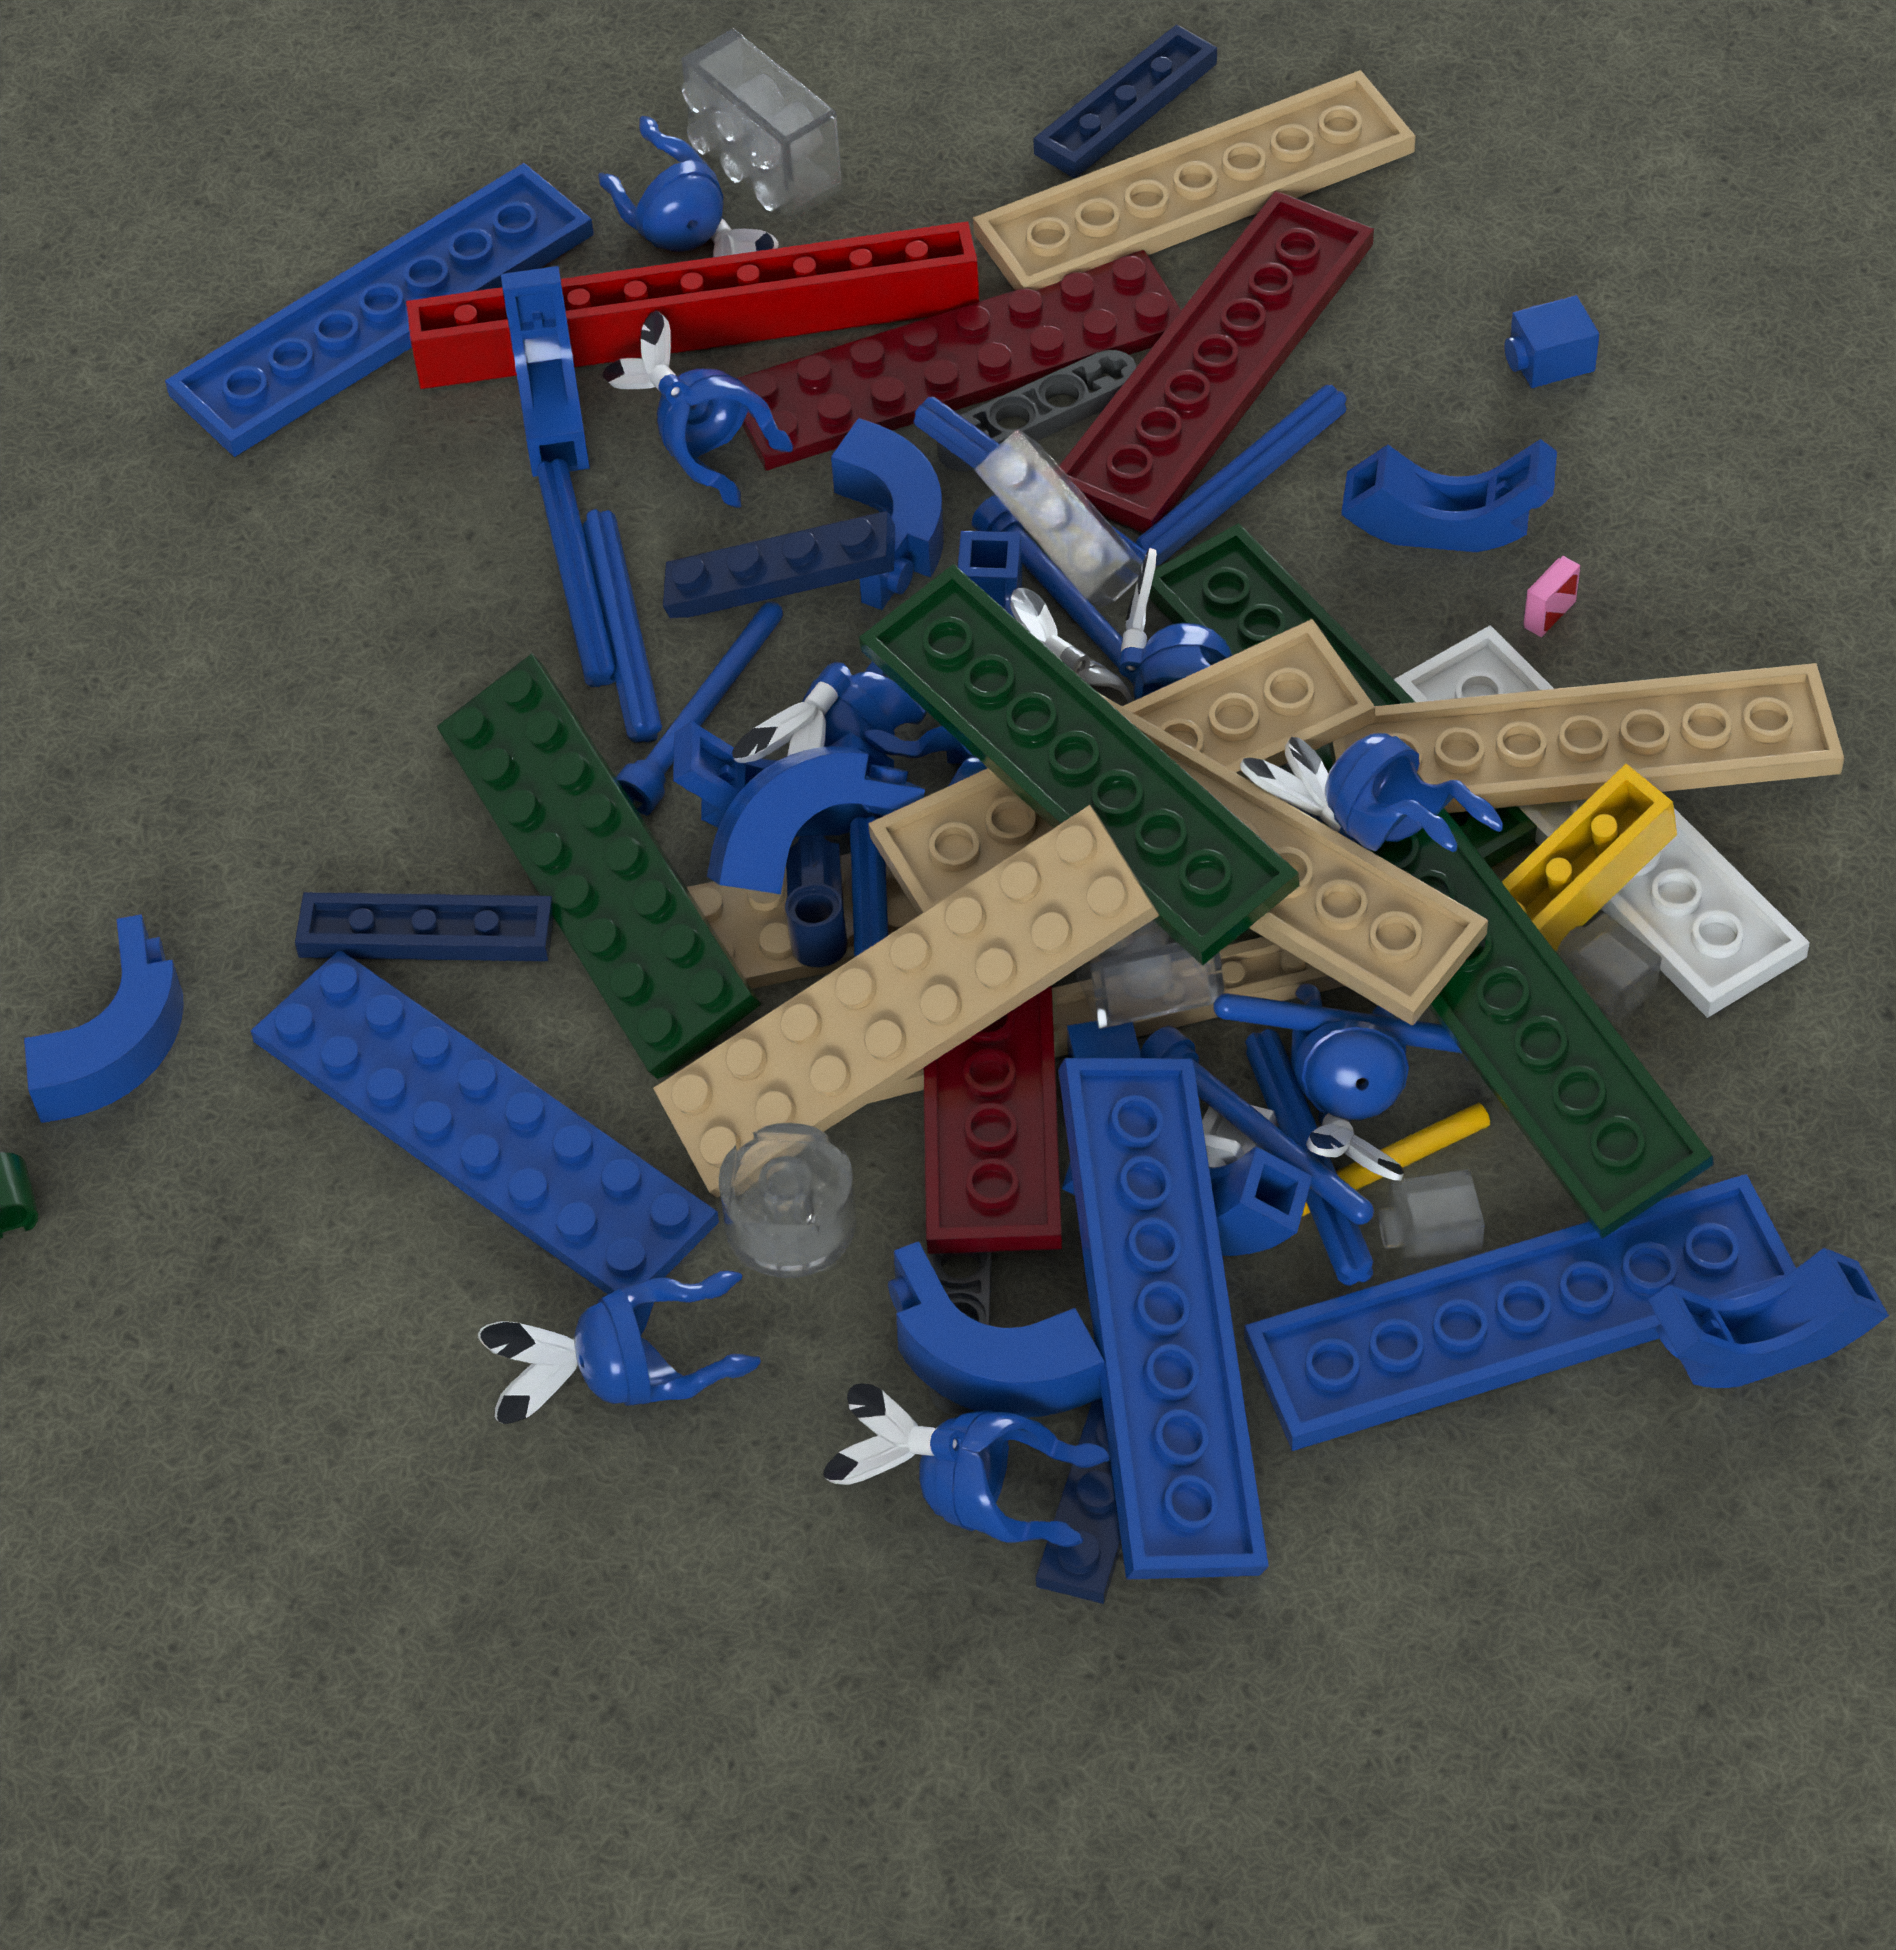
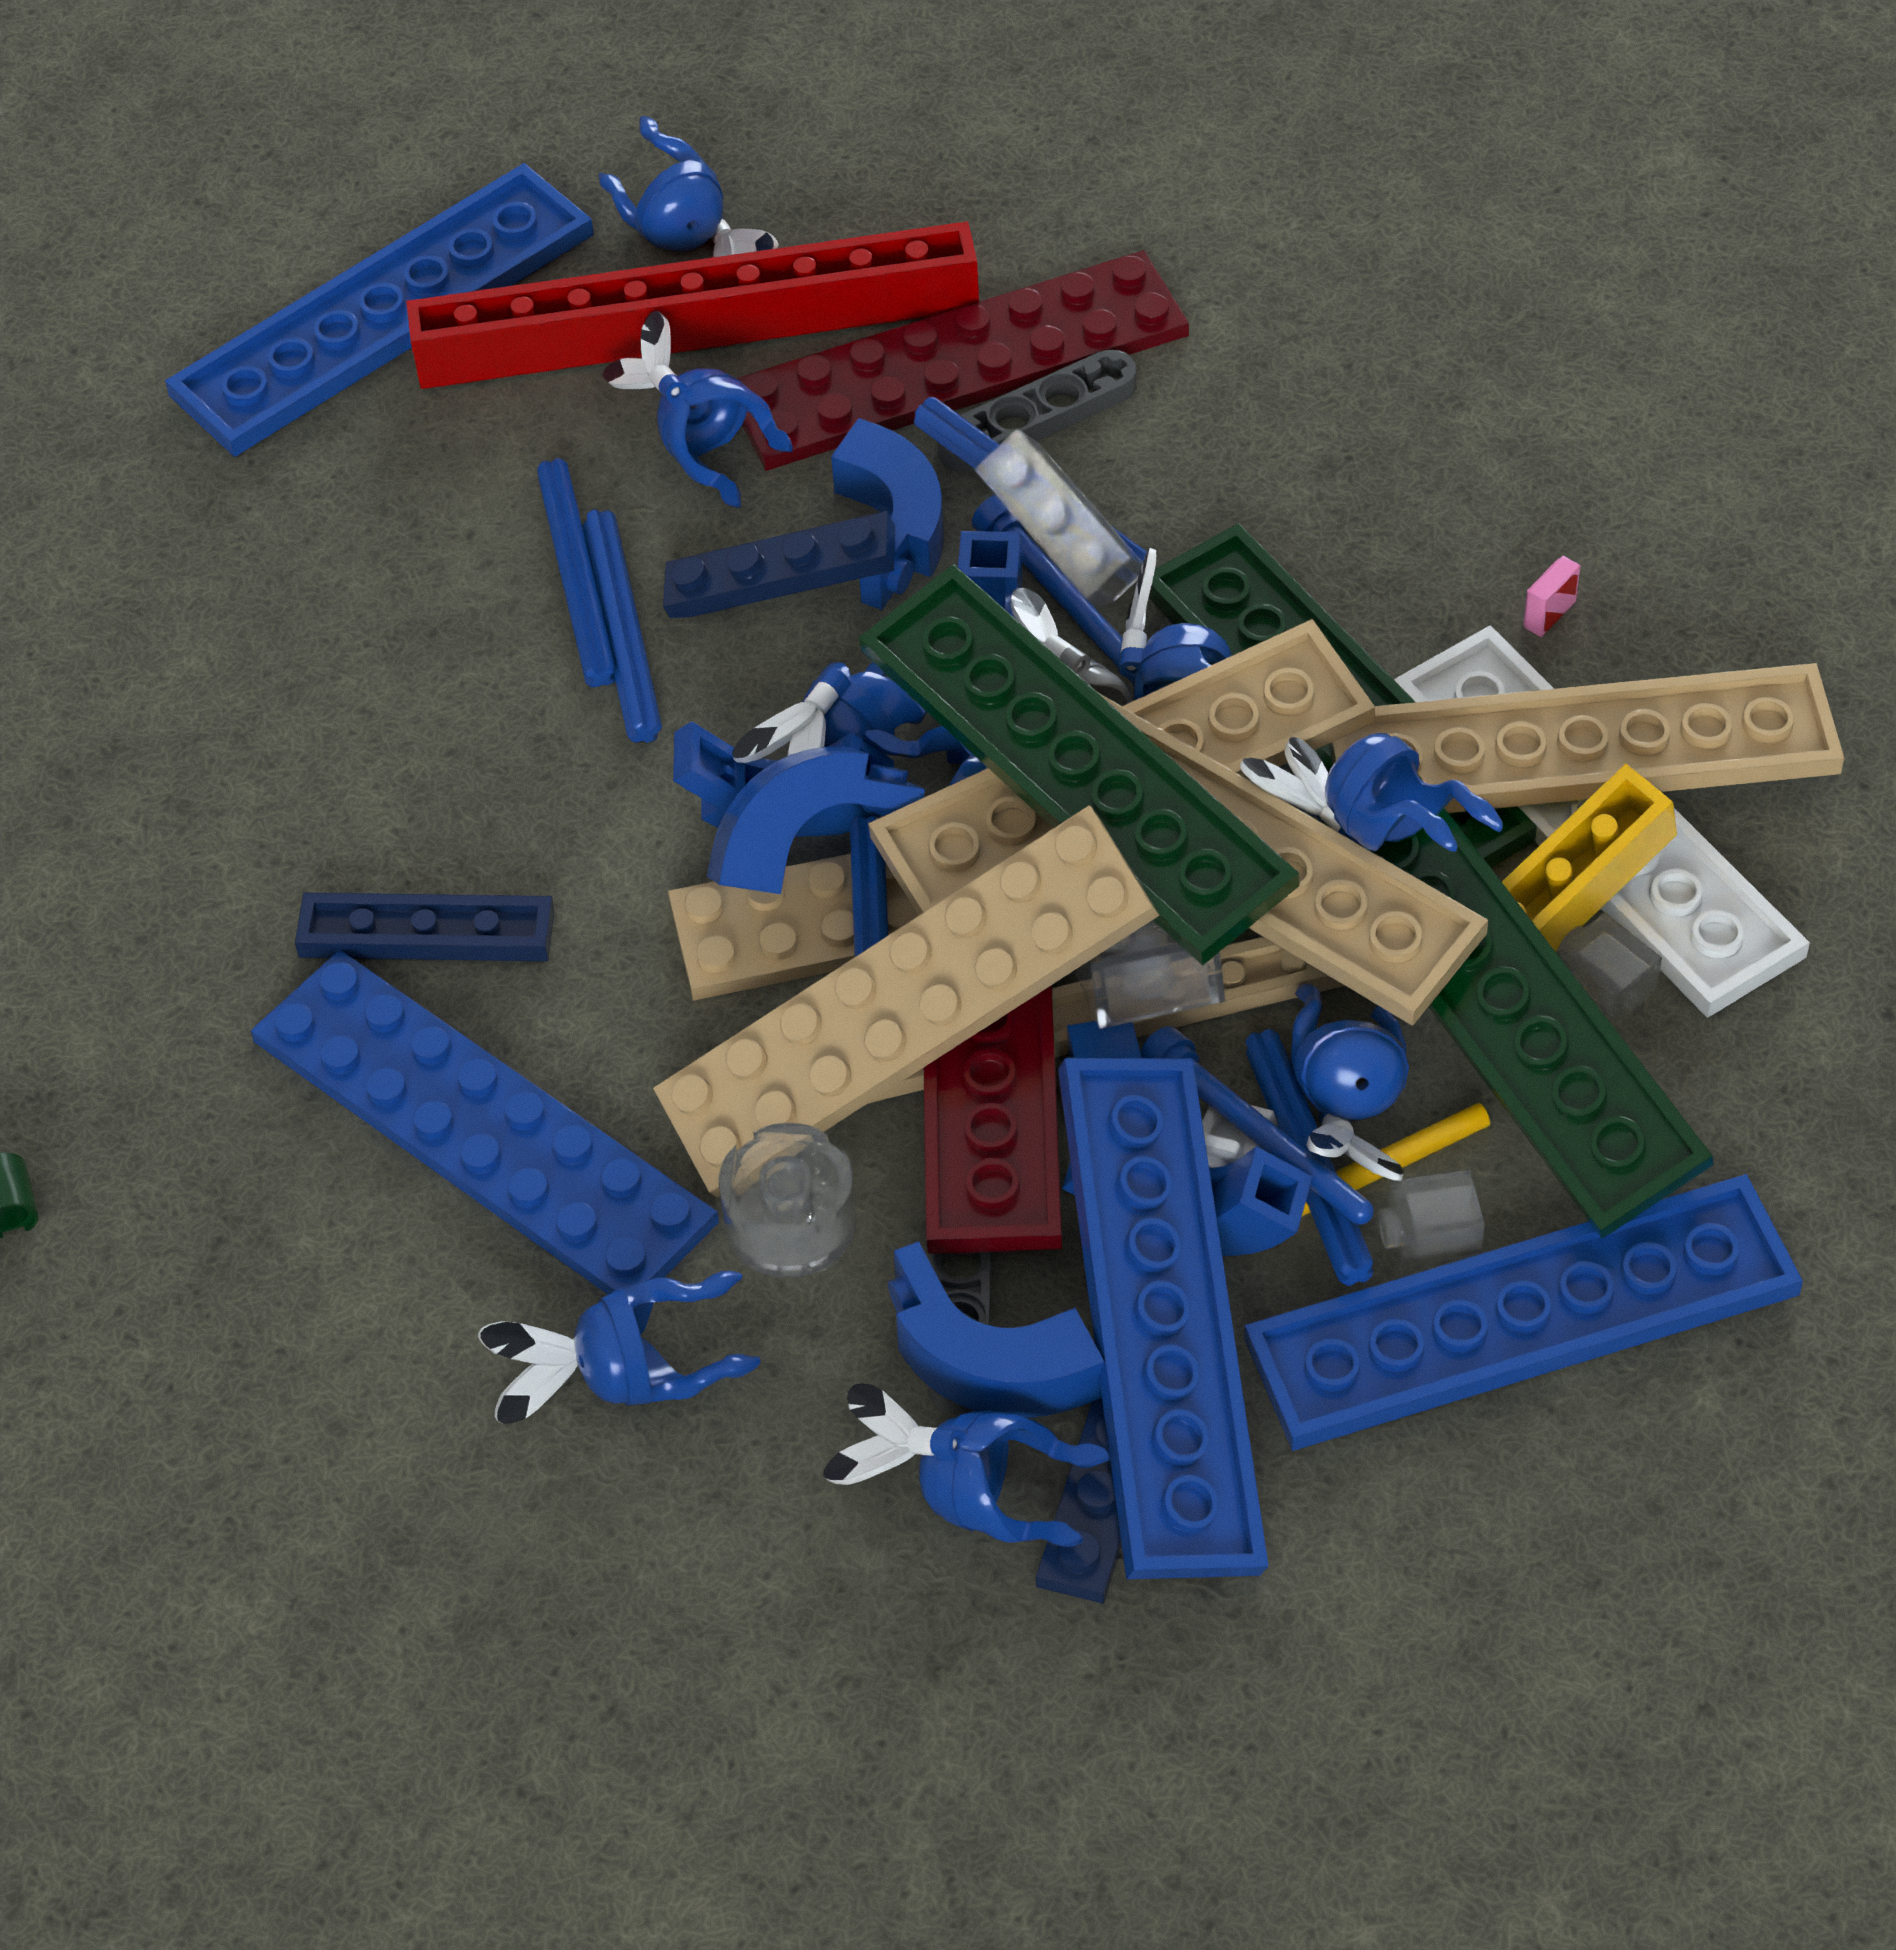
blue arch [24,914,184,1123] -> none
dark green plate [436,653,761,1079] -> none
blue arch [500,266,590,477] -> none
blue piece [616,601,783,816] -> none
clear brick [681,28,843,222] -> none
dark blue piece [785,835,848,968] -> none
tan plate [973,70,1416,291] -> none
dark blue plate [1033,24,1217,179] -> none
dark red plate [1050,191,1374,533] -> none
blue axle [1136,385,1347,566] -> none
blue piece [1213,993,1469,1061] -> none
blue arch [1341,439,1557,552] -> none
blue brick [1504,295,1600,388] -> none
blue arch [1648,1248,1889,1388] -> none

